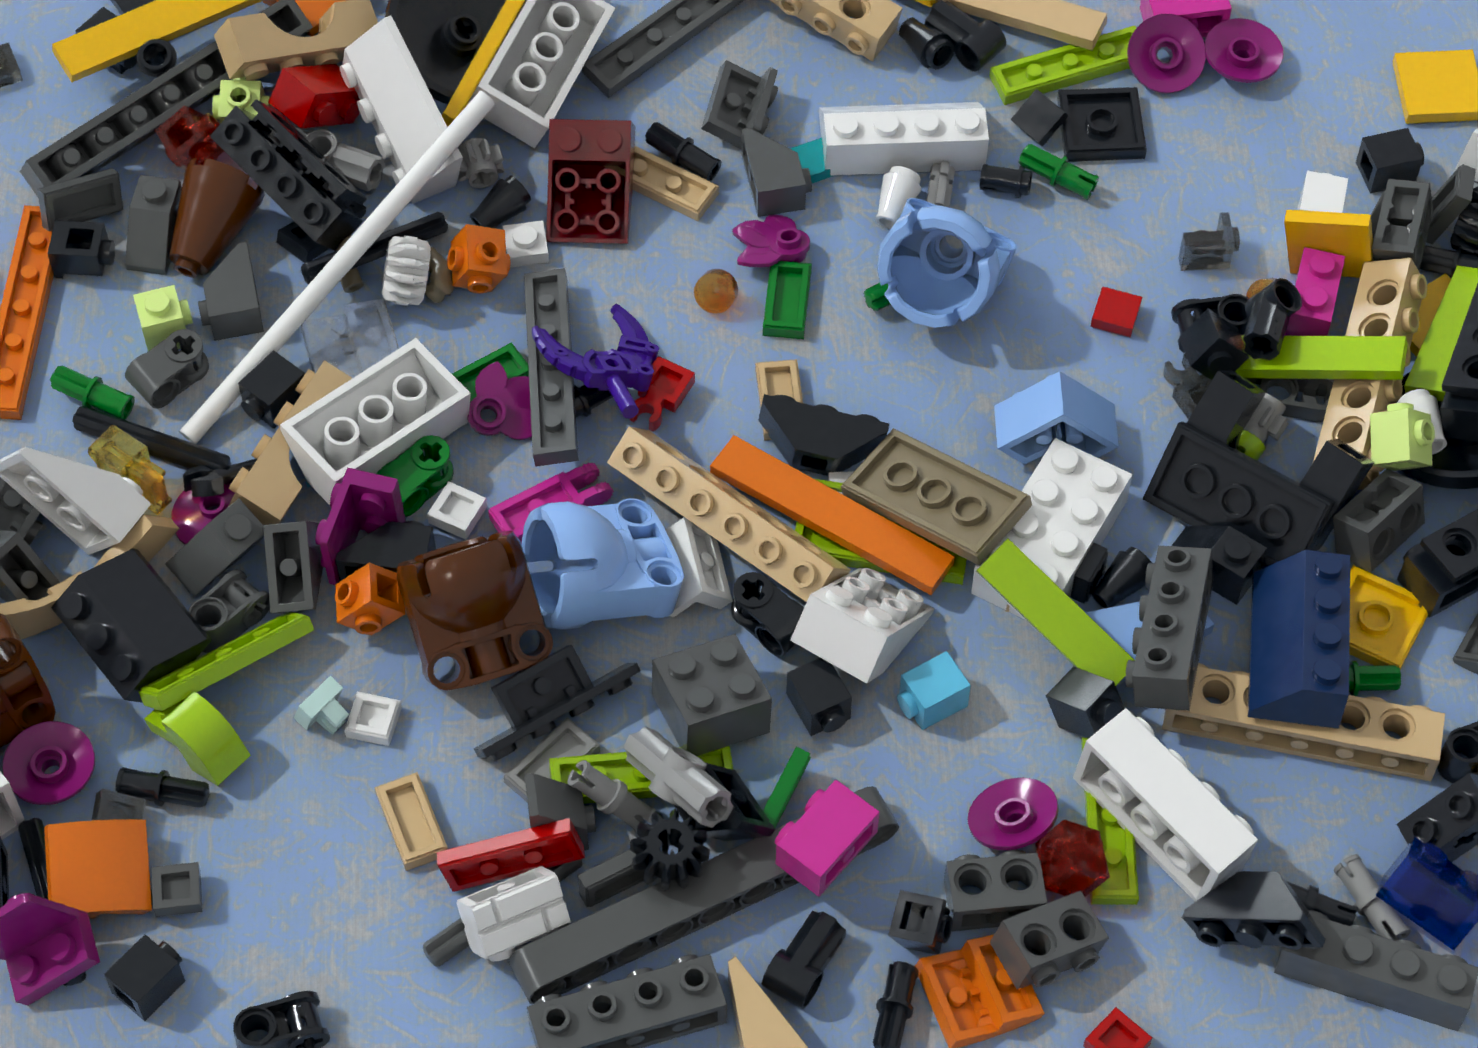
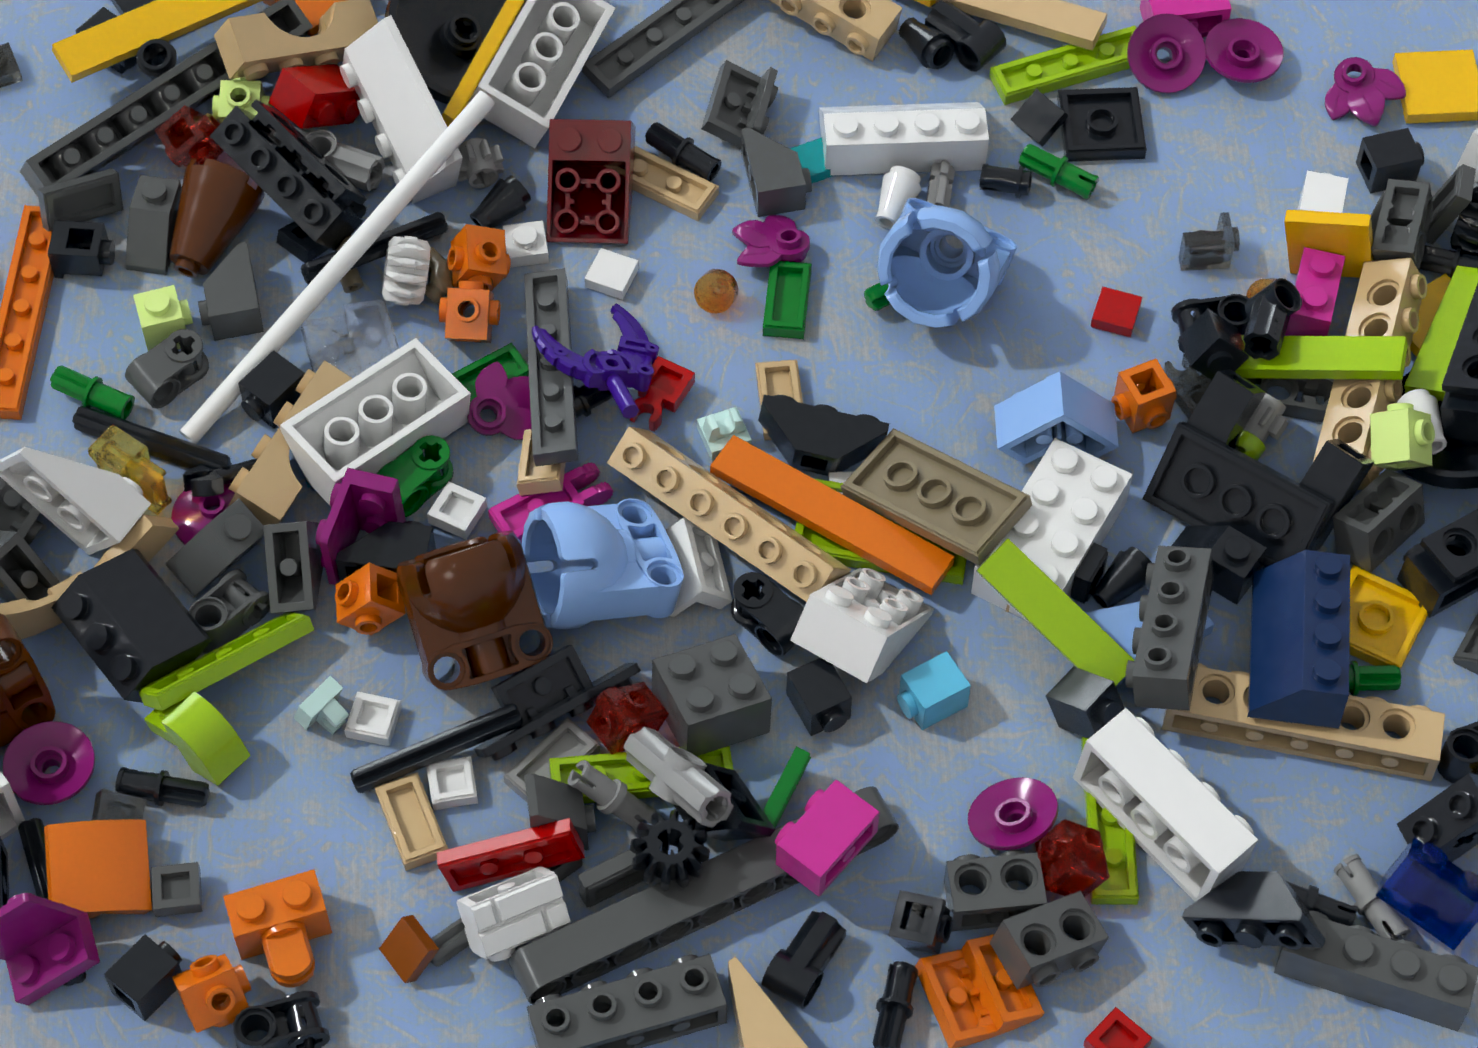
none -> orange brick [172,953,252,1033]
none -> orange brick [223,869,332,988]
none -> black axle [350,703,523,793]
none -> dark orange tile [379,915,440,983]
none -> white tile [426,756,478,811]
none -> orange brick [439,281,500,343]
none -> tan tile [517,429,566,496]
none -> white tile [584,248,639,300]
none -> clear red brick [586,681,669,755]
none -> light aqua tile [697,407,752,462]
none -> orange brick [1111,358,1176,433]
none -> magenta plate [1325,57,1406,126]

